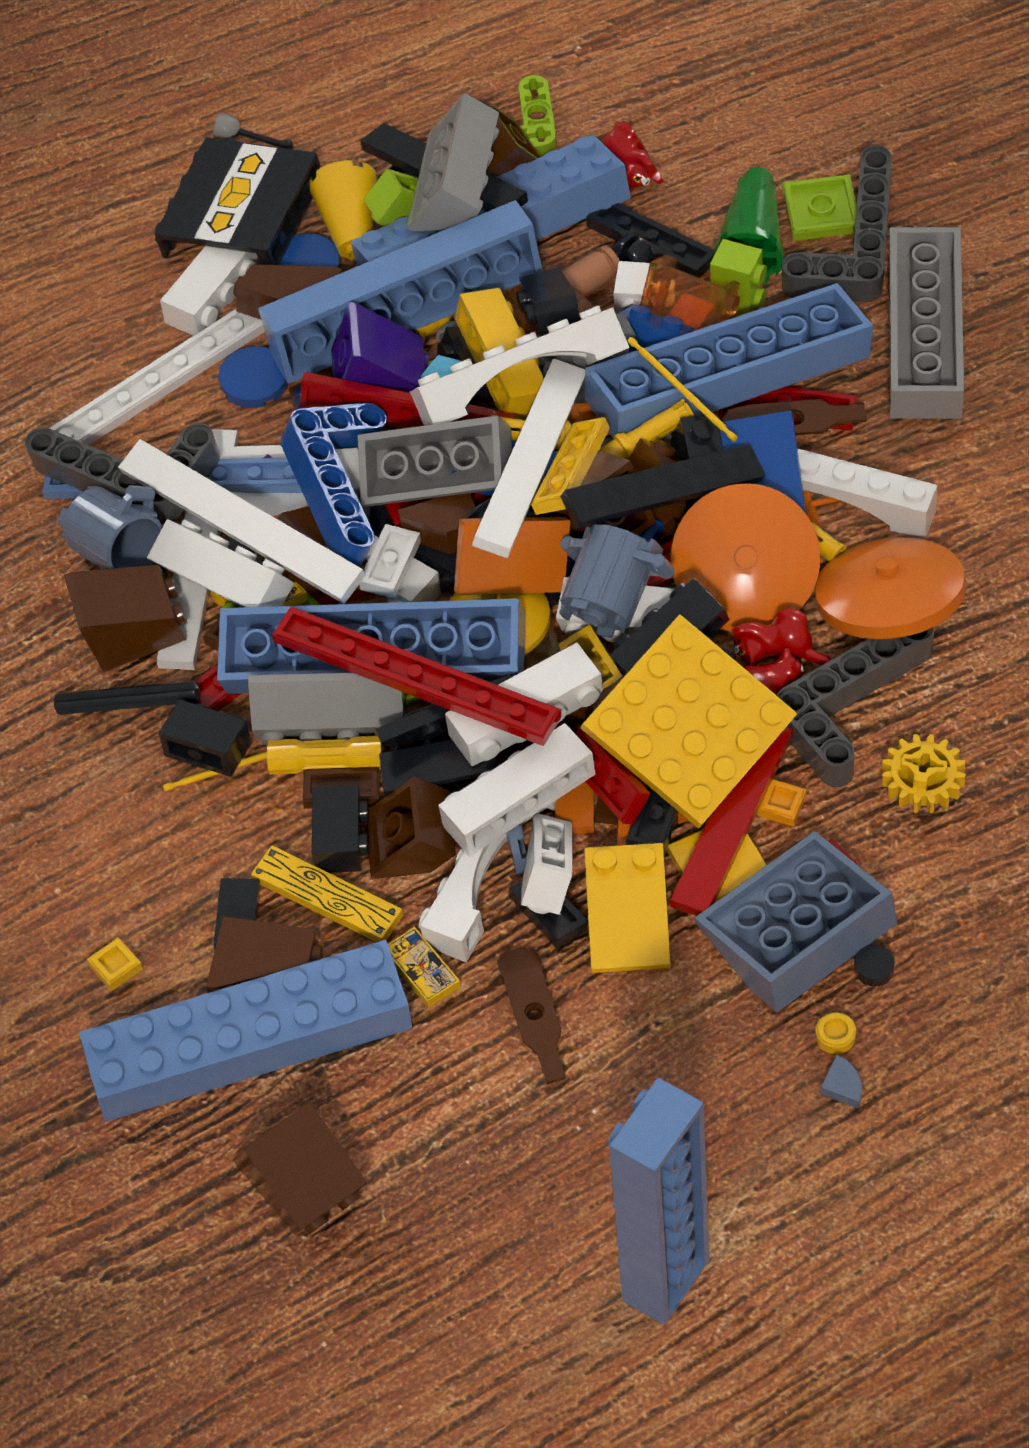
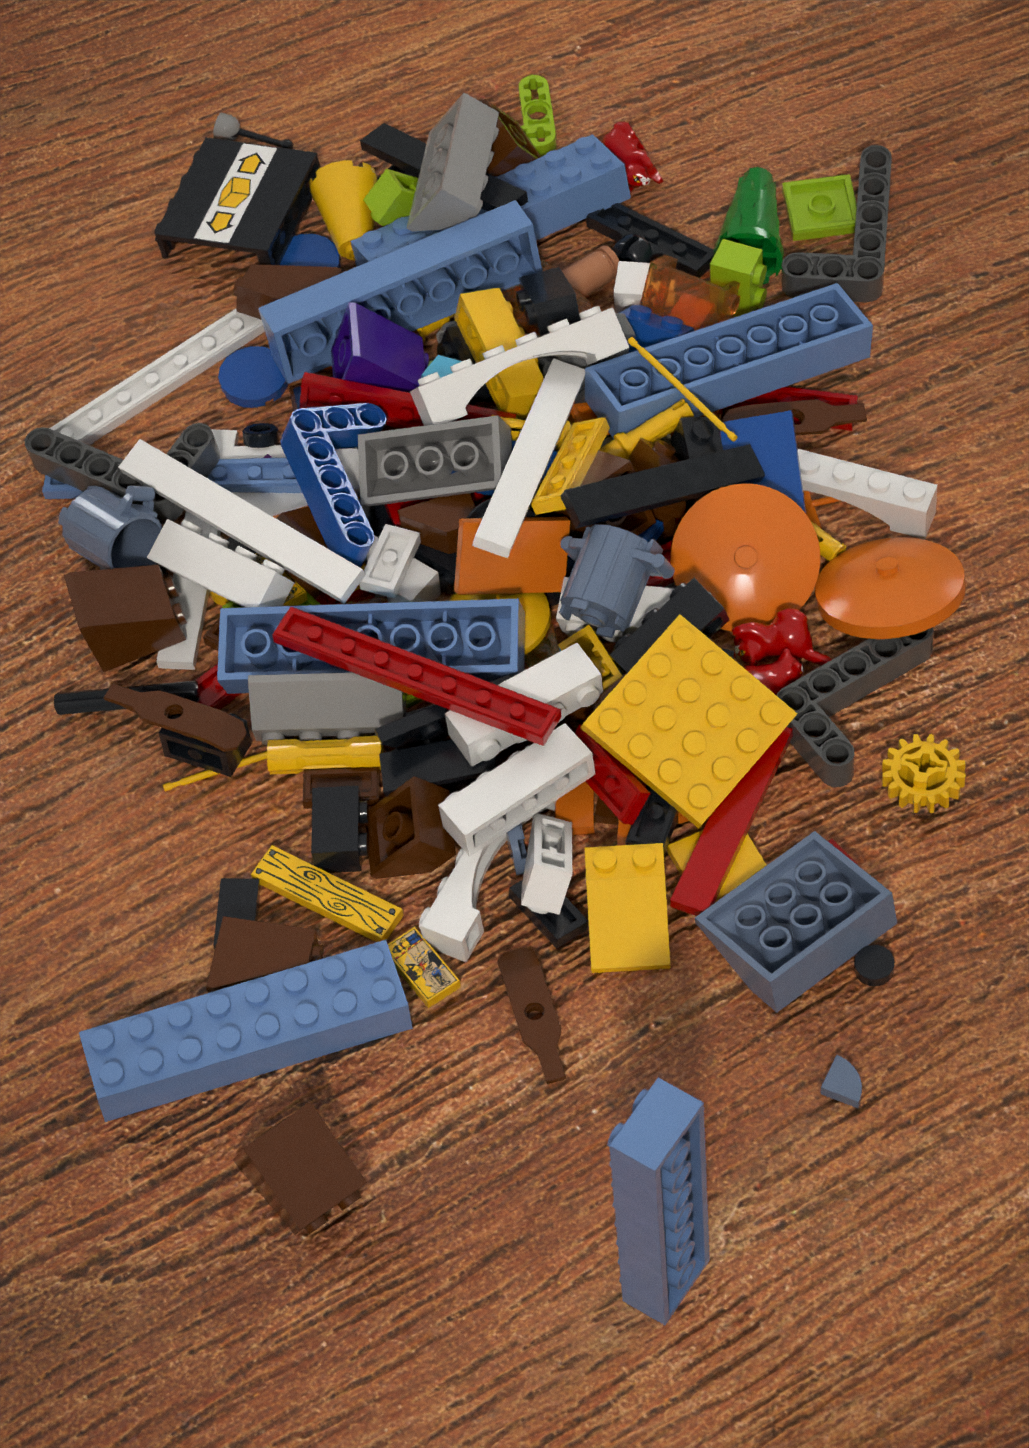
yellow tile [87,937,143,992] -> none
white brick [160,246,259,336] -> none
light orange tile [757,779,807,827] -> none
yellow tile [816,1012,856,1054] -> none
light grey brick [889,227,964,419] -> none
none -> reddish brown piece [104,683,247,752]
none -> black tile [242,423,279,448]

